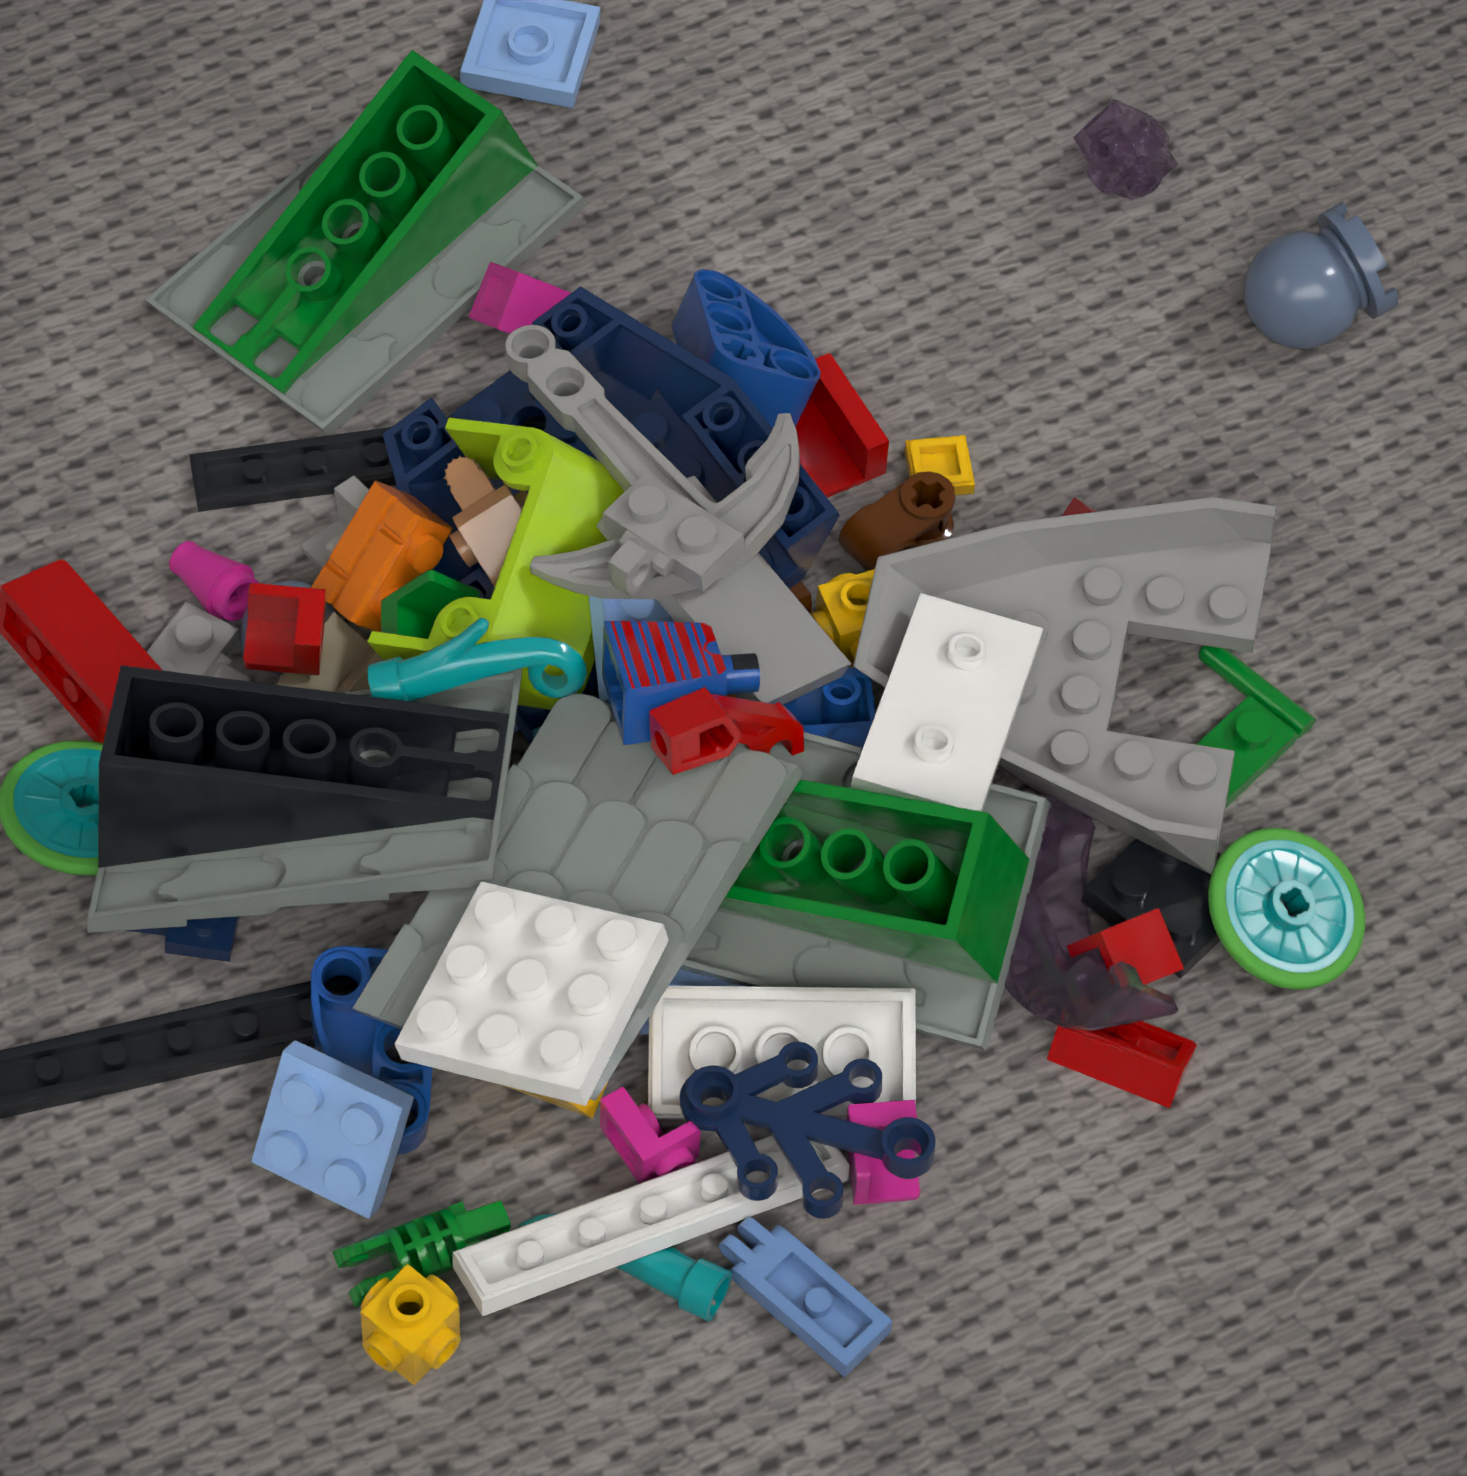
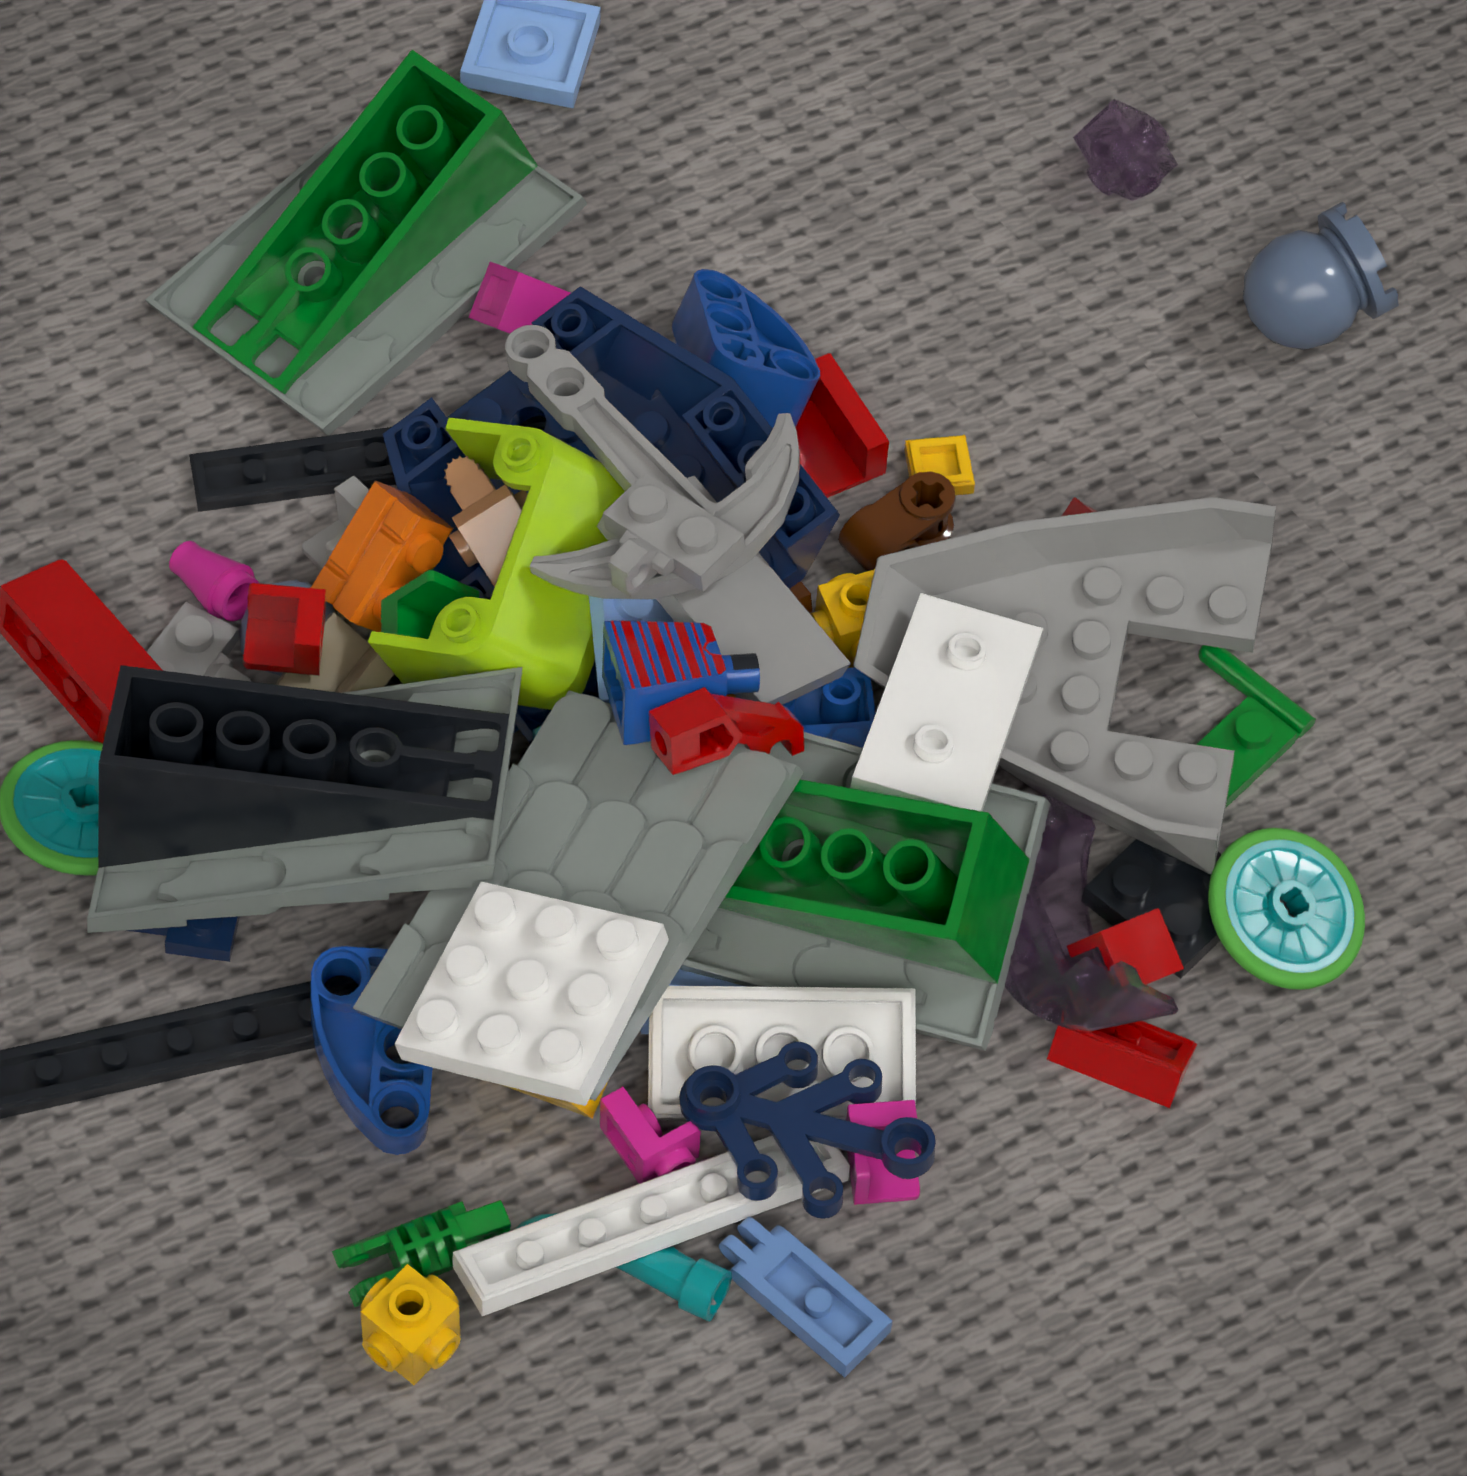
light blue plate [251,1040,414,1219] -> none
teal plant [368,618,587,702] -> none

